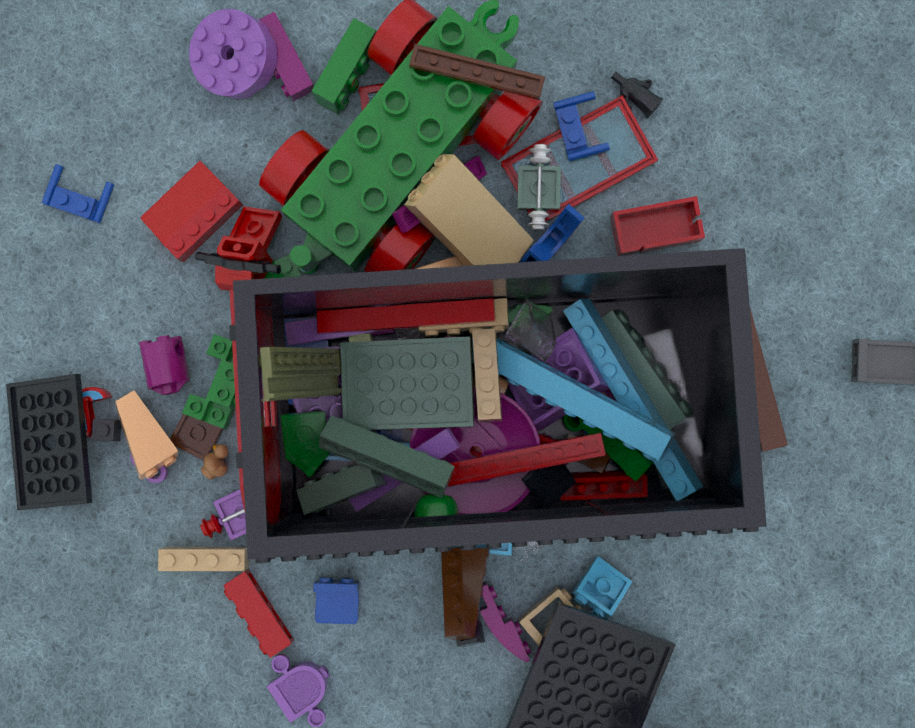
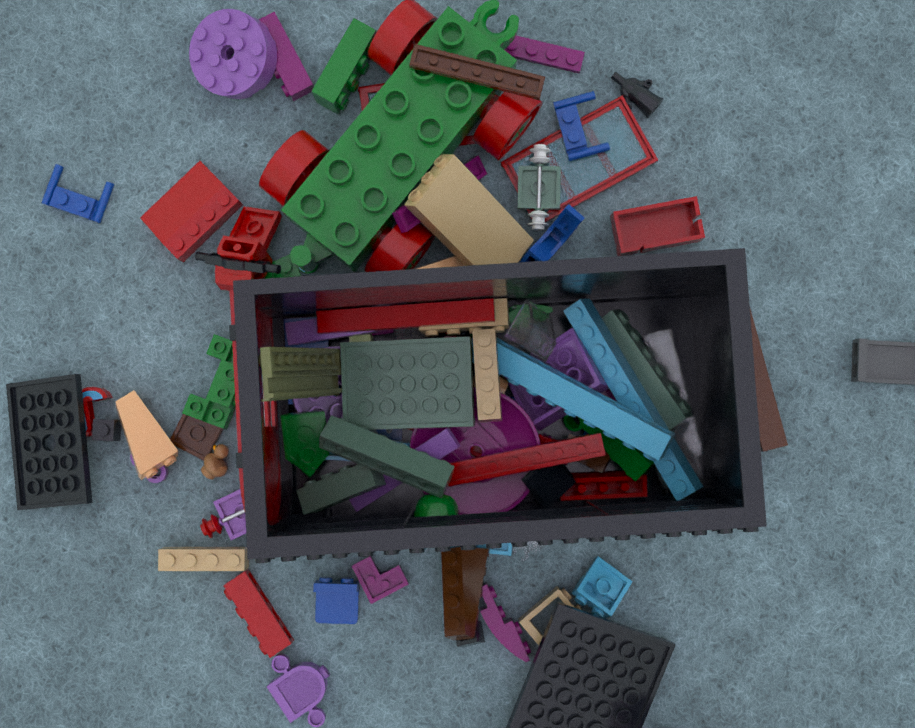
magenta cylinder [139,335,190,395] -> none
none -> magenta plate [351,556,409,604]
none -> magenta plate [504,35,585,74]

